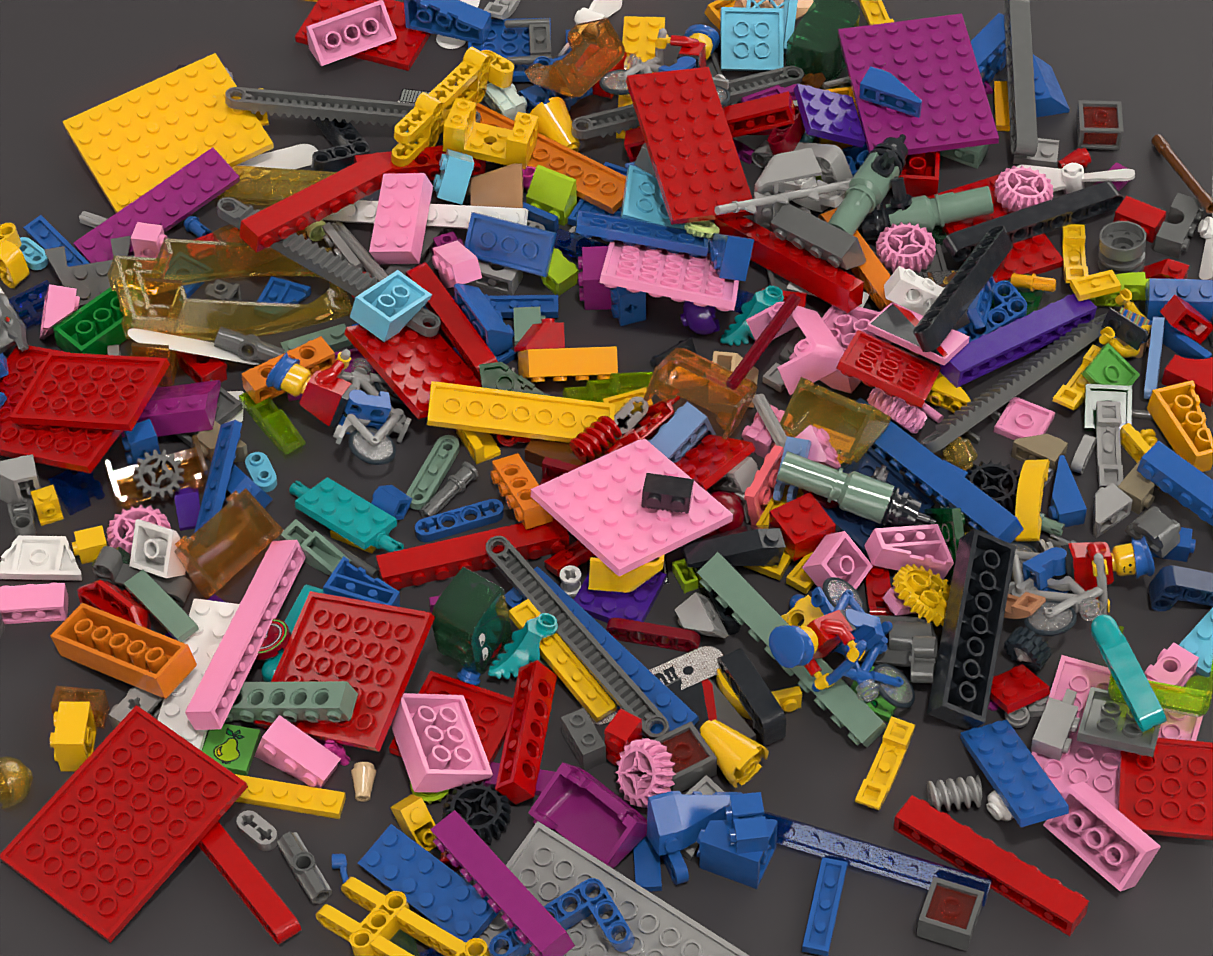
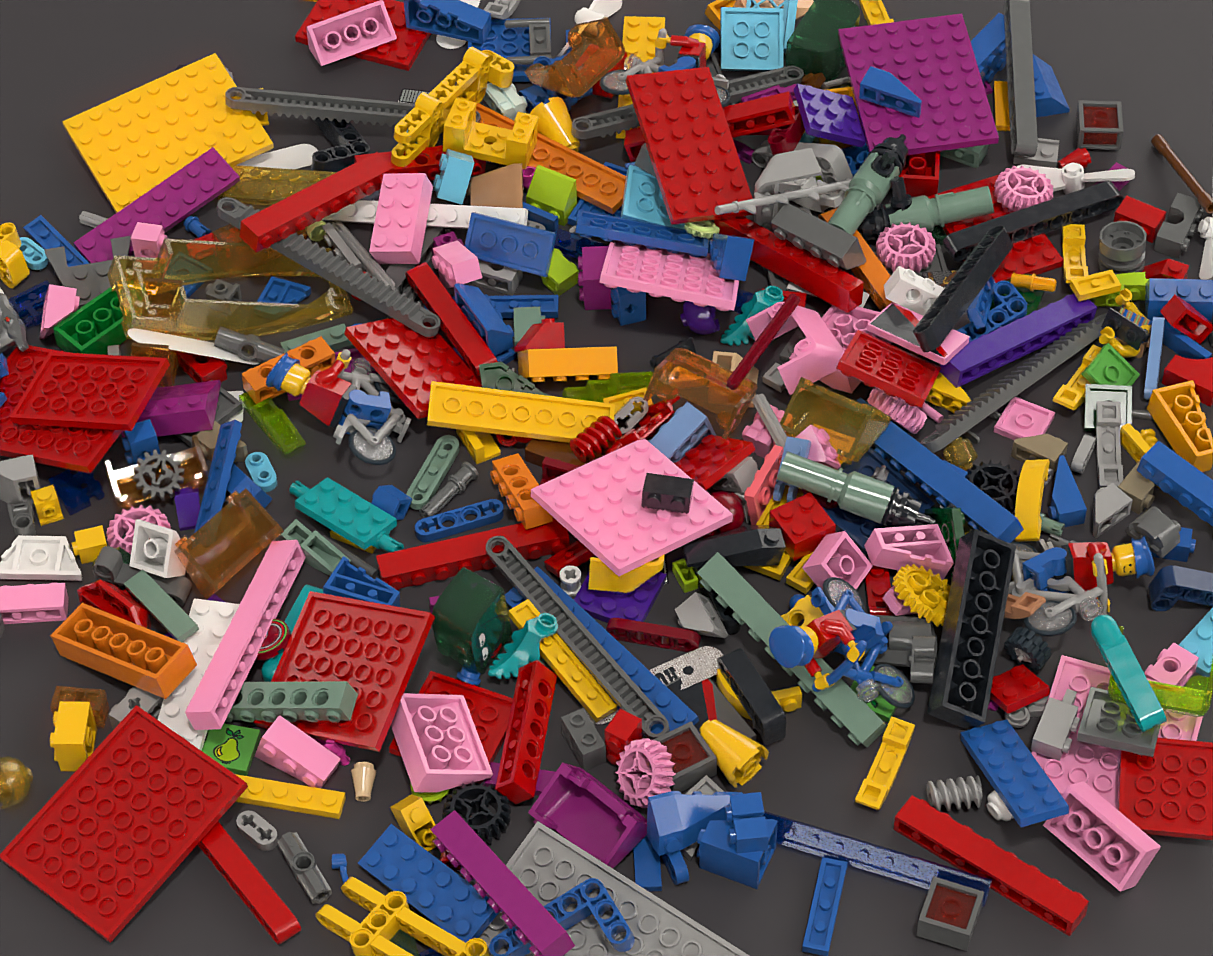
medium azure slope [350,270,432,342] -> none

